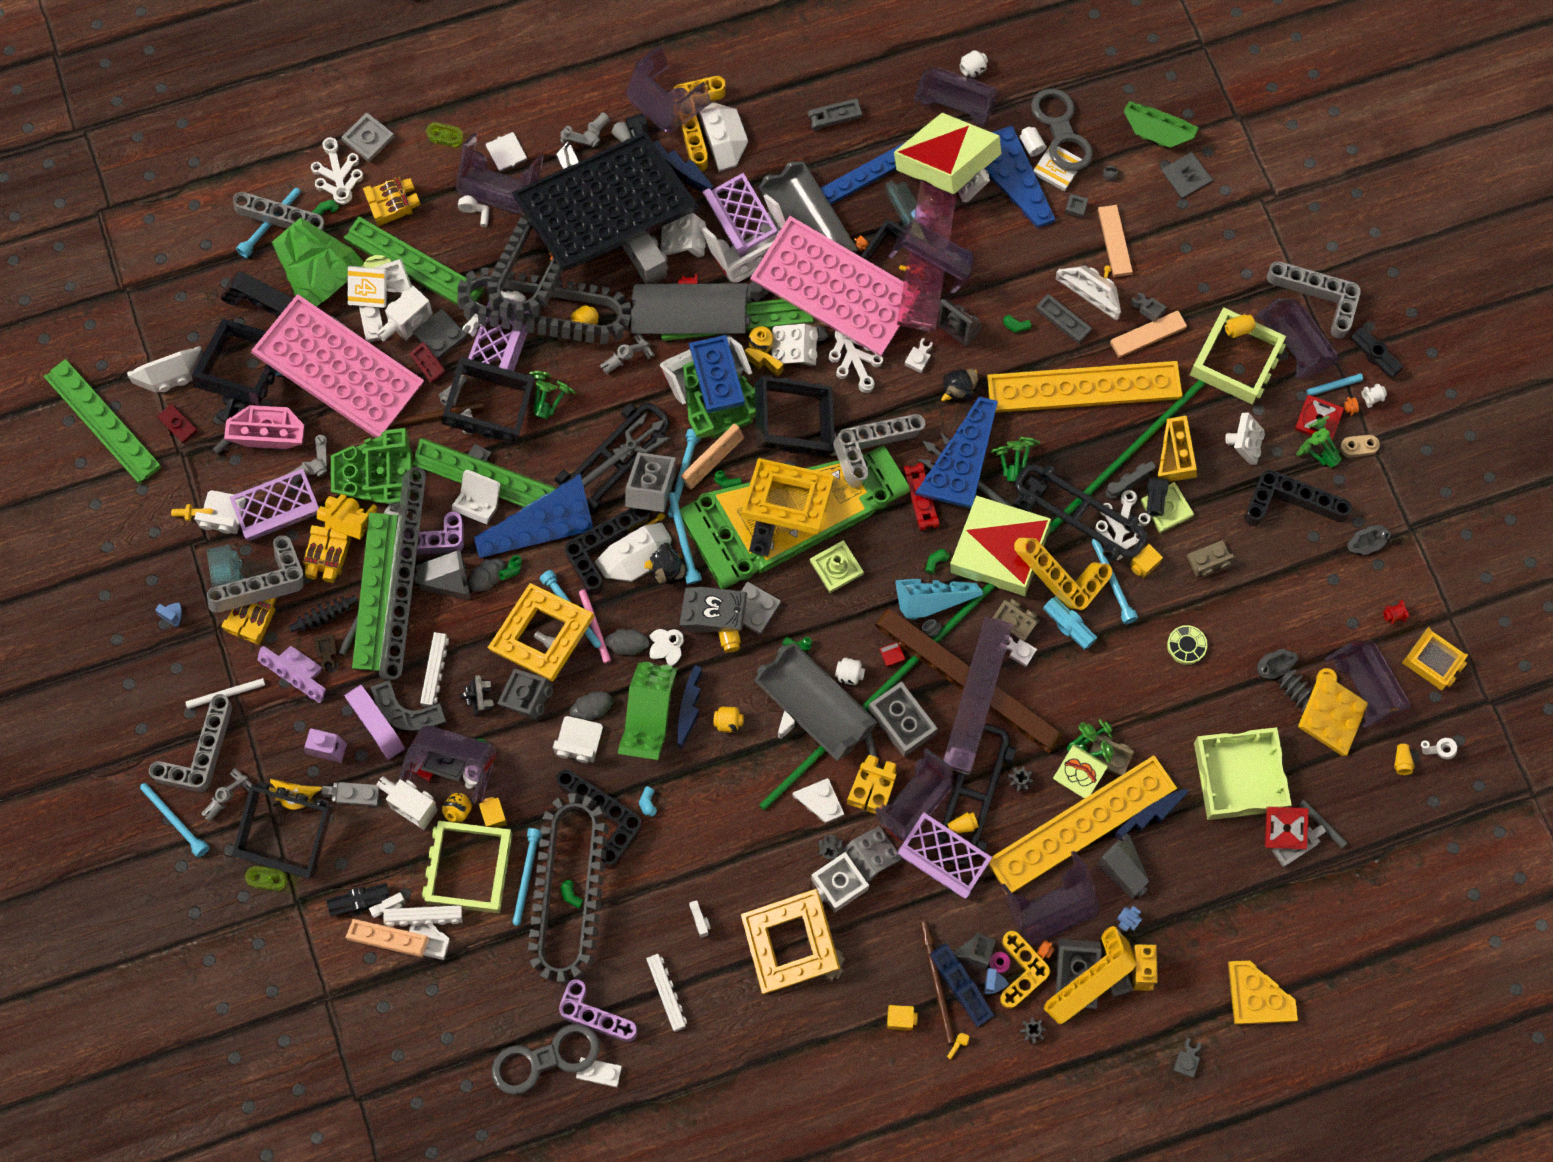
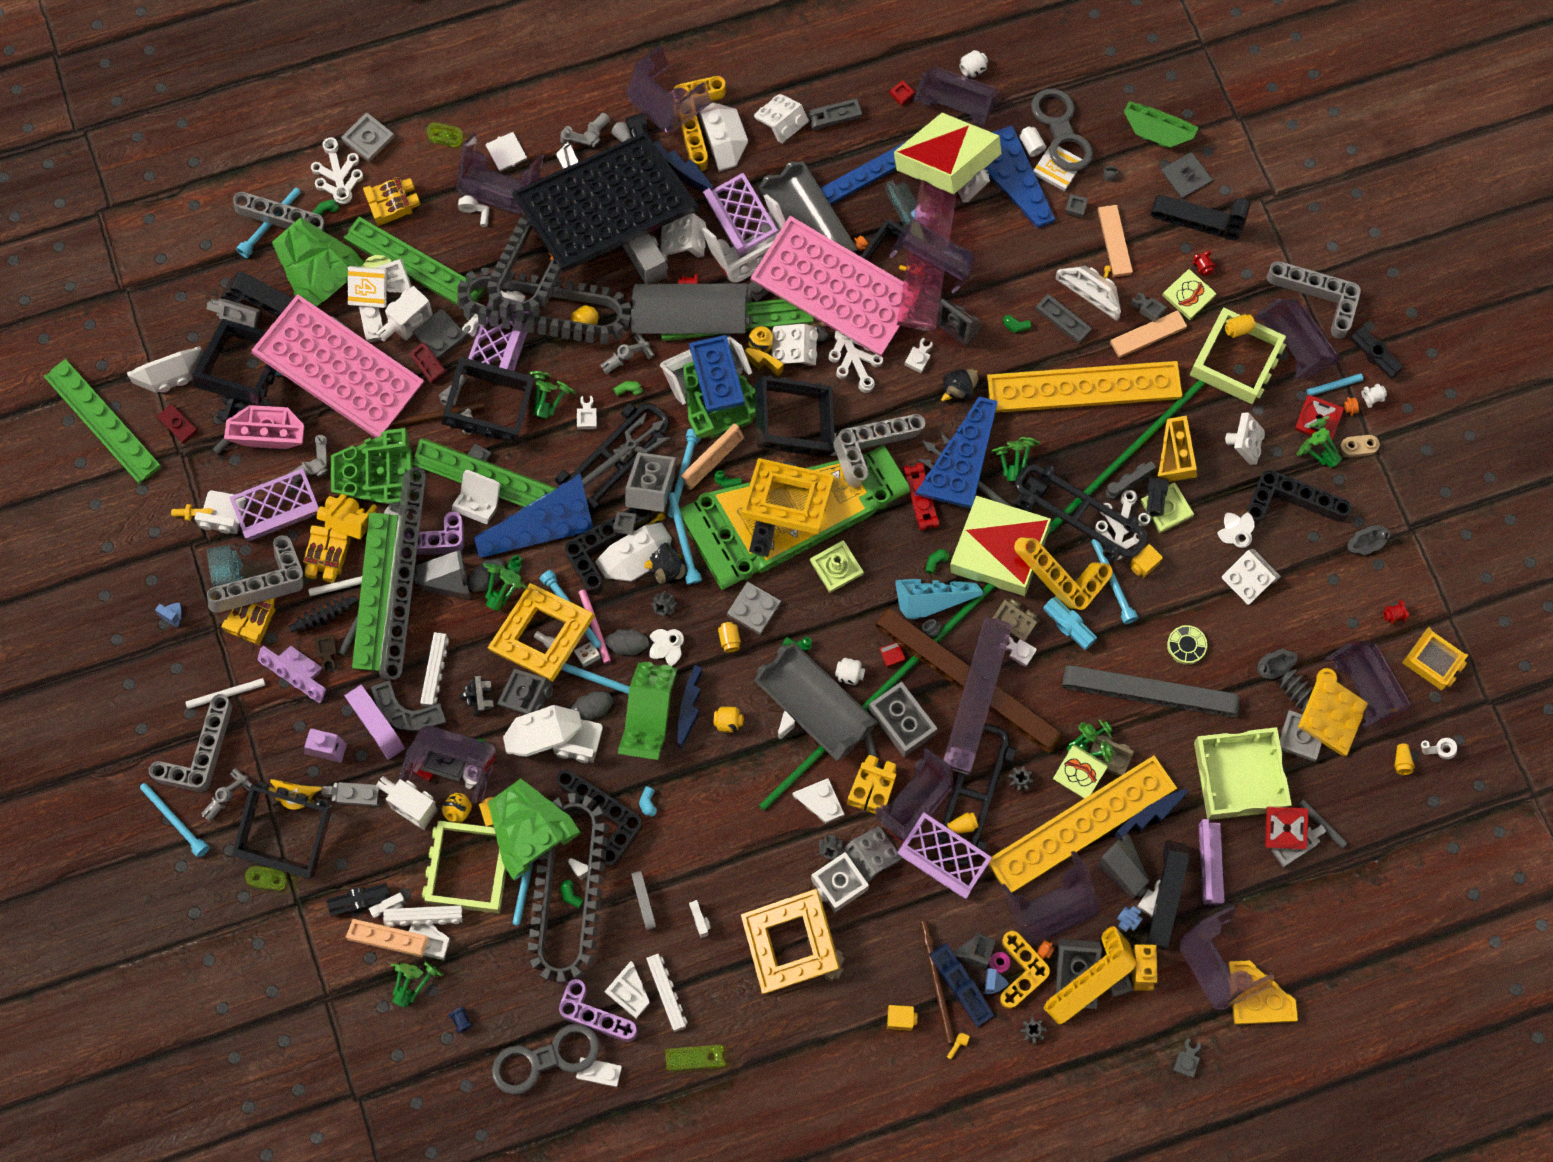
dark grey slope [679,587,747,633] -> none
dark tan bracket [1186,540,1234,577] -> none
none -> light grey hinge [207,298,260,328]
none -> white bar [308,576,362,596]
none -> plant [391,961,444,1007]
none -> dark blue bush [448,1006,474,1034]
none -> plant [483,563,527,611]
none -> bright green wedge [488,779,581,880]
none -> white wedge [503,705,583,757]
none -> medium azure piece [561,663,630,694]
none -> white slope [568,858,588,880]
none -> white slope [574,642,601,668]
none -> white plate [577,396,597,429]
none -> white wing [605,961,650,1019]
none -> bright green arm [613,381,643,397]
none -> dark grey plate [613,511,637,535]
none -> light grey beam [631,871,656,930]
none -> dark grey gear [651,591,677,617]
none -> clear neon green plate [665,1045,725,1071]
none -> white bracket [754,94,809,143]
none -> red tile [889,80,915,106]
none -> dark grey beam [1062,666,1240,717]
none -> white plate [1137,880,1160,917]
none -> black beam [1146,840,1189,950]
none -> black beam [1150,195,1251,240]
none -> yellowish green tile [1162,269,1217,320]
none -> windscreen [1180,906,1274,1010]
none -> red brick [1192,251,1216,276]
none -> lavender fence [1199,819,1224,905]
none -> white plate [1217,512,1255,548]
none -> white bracket [1222,549,1281,604]
none -> light grey plate [1279,710,1322,762]

